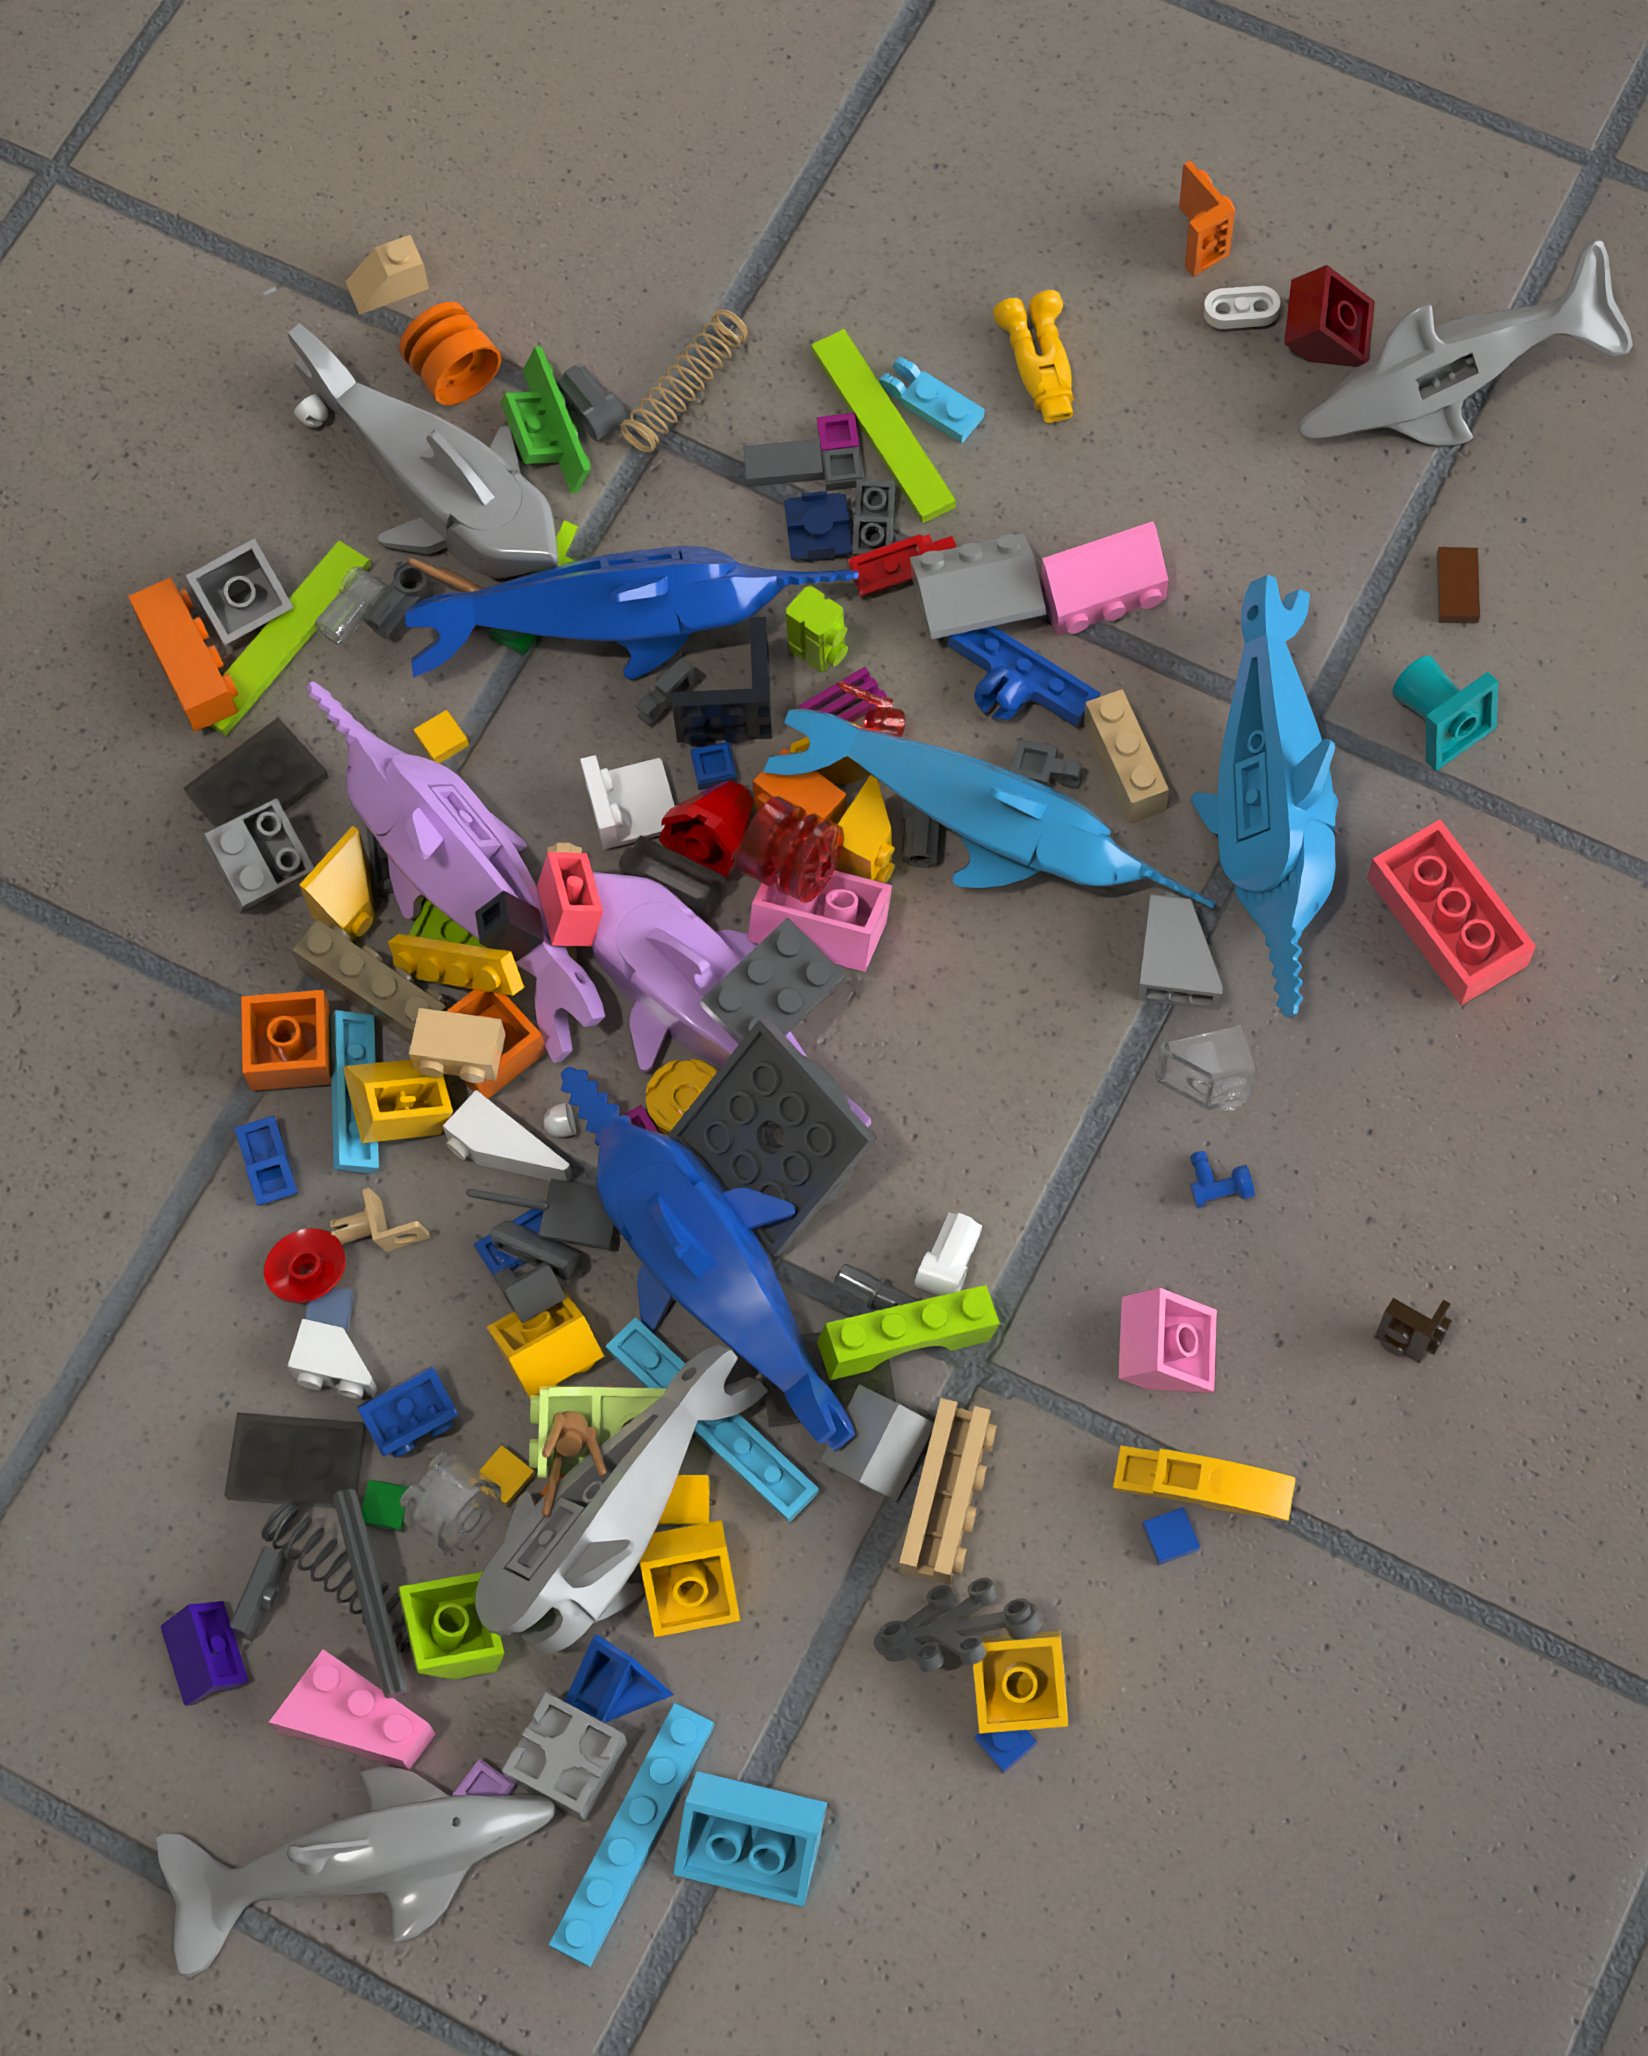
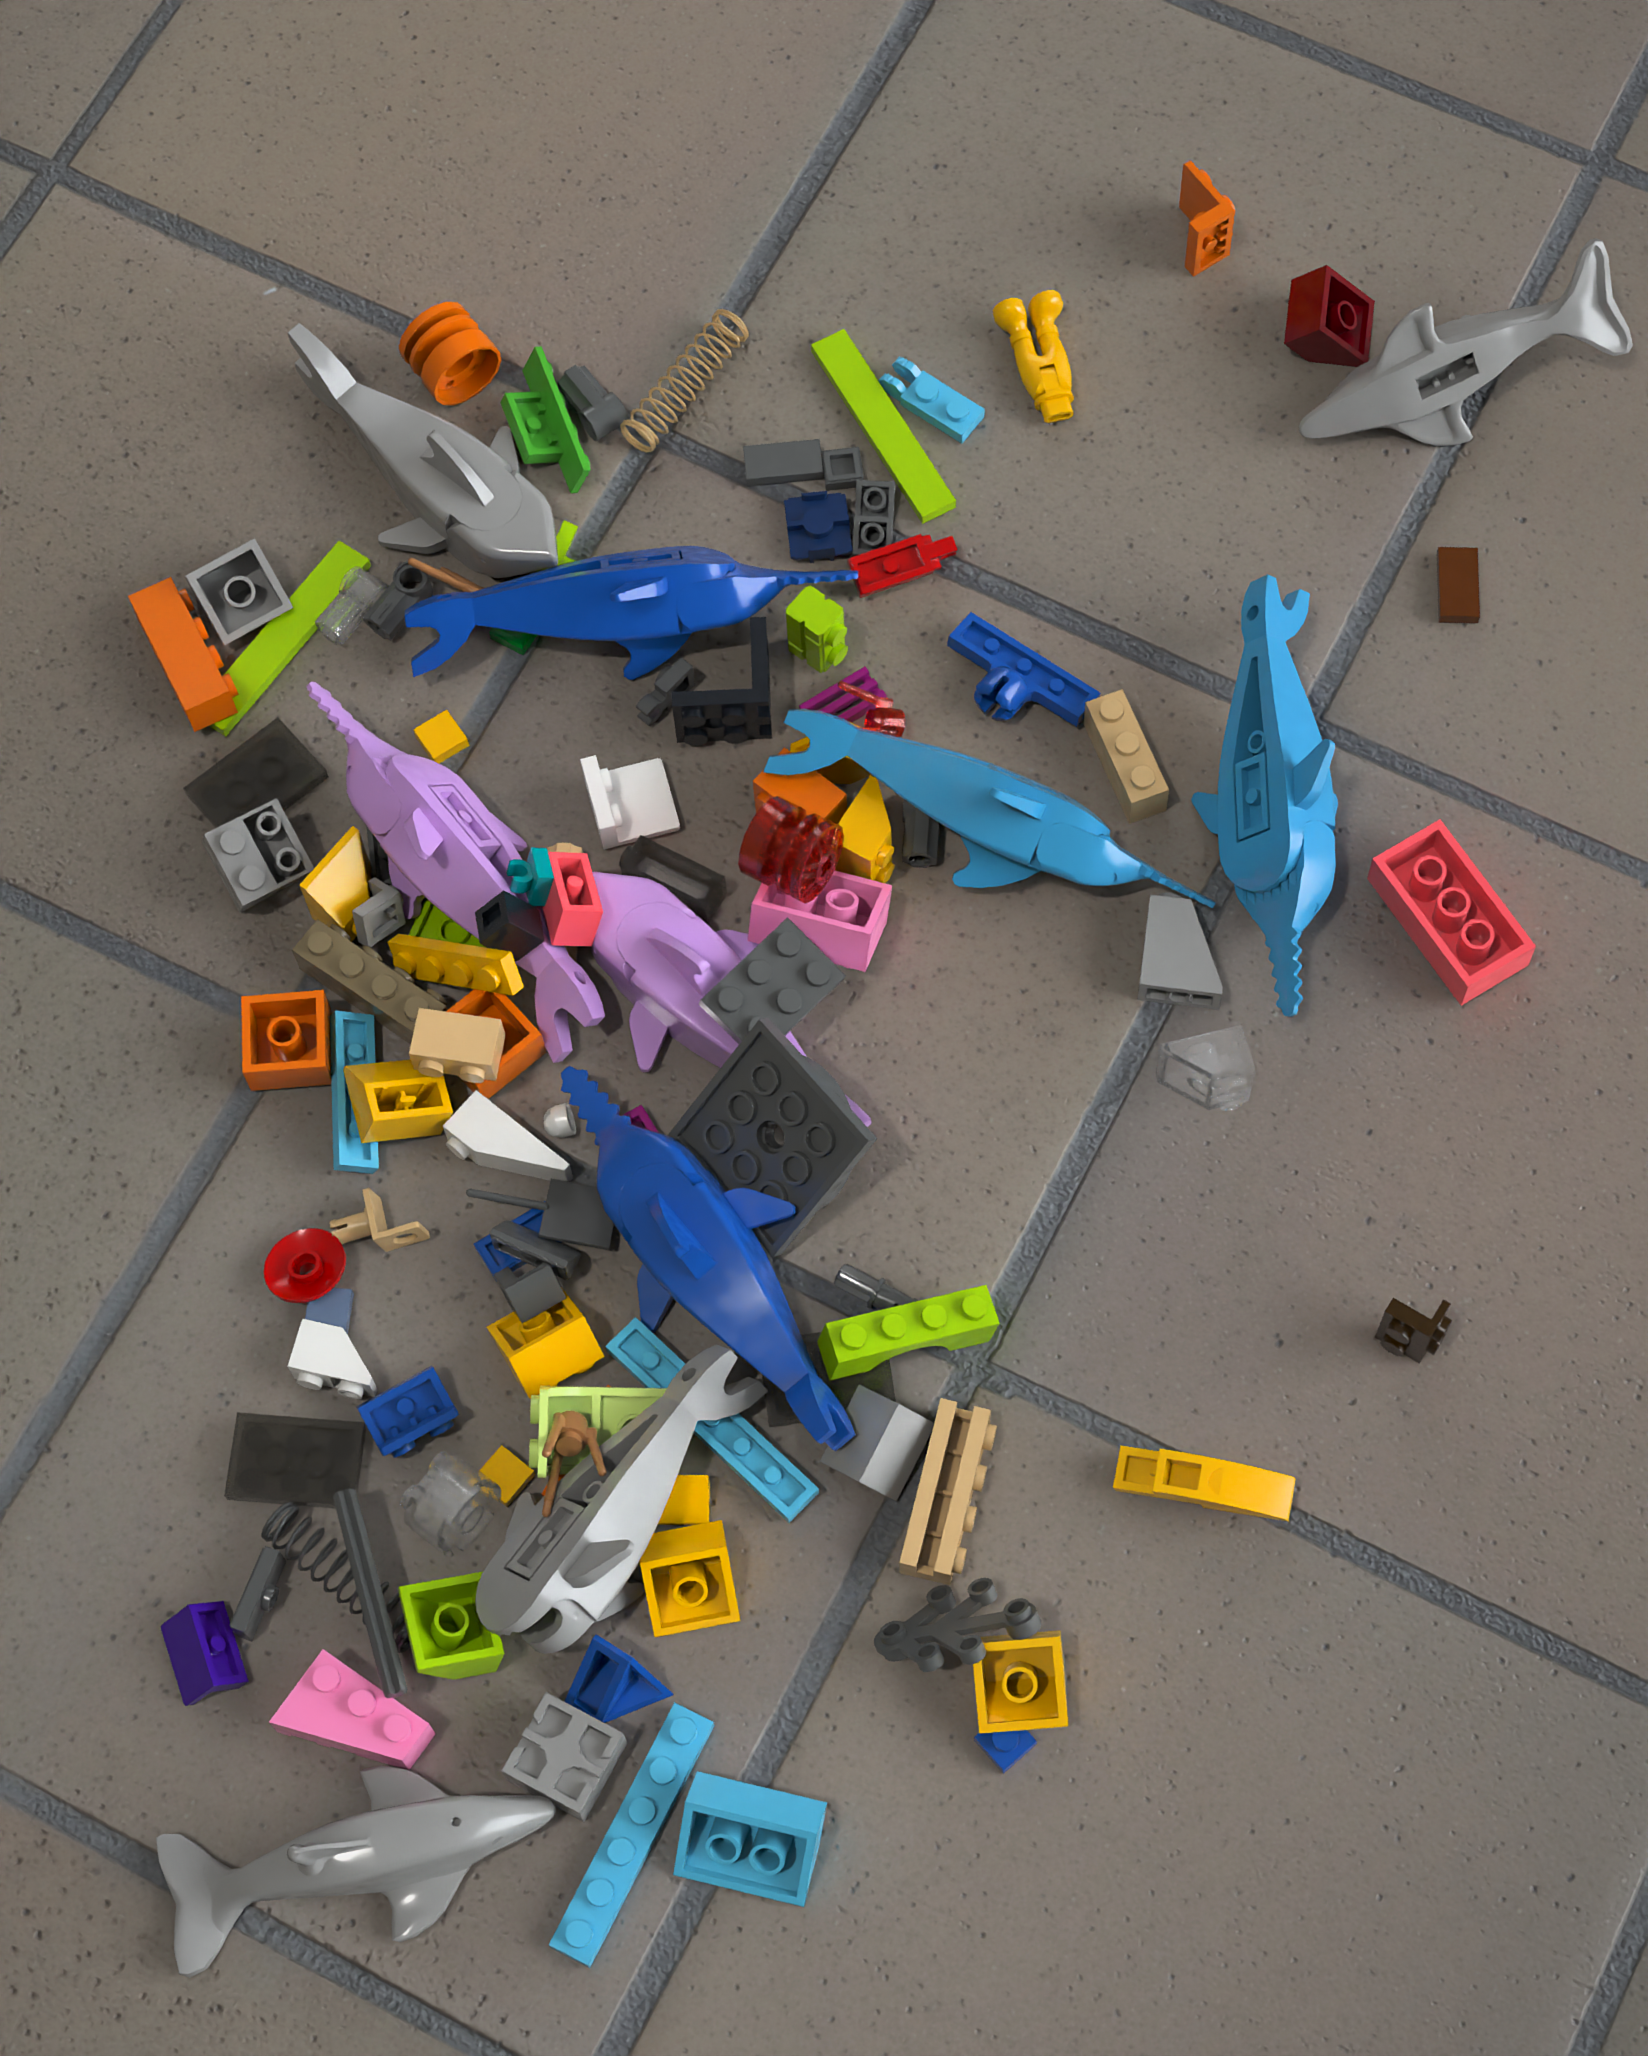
blue slope [234,1115,298,1206] -> none
white hinge [294,394,328,428] -> none
tan slope [345,235,429,315] -> none
green tile [361,1479,413,1533] -> none
lavender tile [452,1758,516,1796] -> none
yellow tile [645,1059,717,1135] -> none
red cone [659,780,754,881] -> none
blue tile [690,741,737,790] -> none
magenta tile [816,413,860,451] -> none
light grey slope [910,533,1046,639] -> none
white piece [914,1213,982,1296] -> none
dark grey plate [1010,739,1082,789] -> none
bright pink slope [1040,521,1168,636] -> none
bright pink slope [1118,1288,1217,1393] -> none
blue tile [1142,1507,1200,1566] -> none
blue piece [1190,1151,1255,1208] -> none
white plate [1203,286,1280,329] -> none
teal plant [1392,655,1499,771] -> none
none -> light grey bracket [352,877,406,947]
none -> teal tile [506,847,554,906]

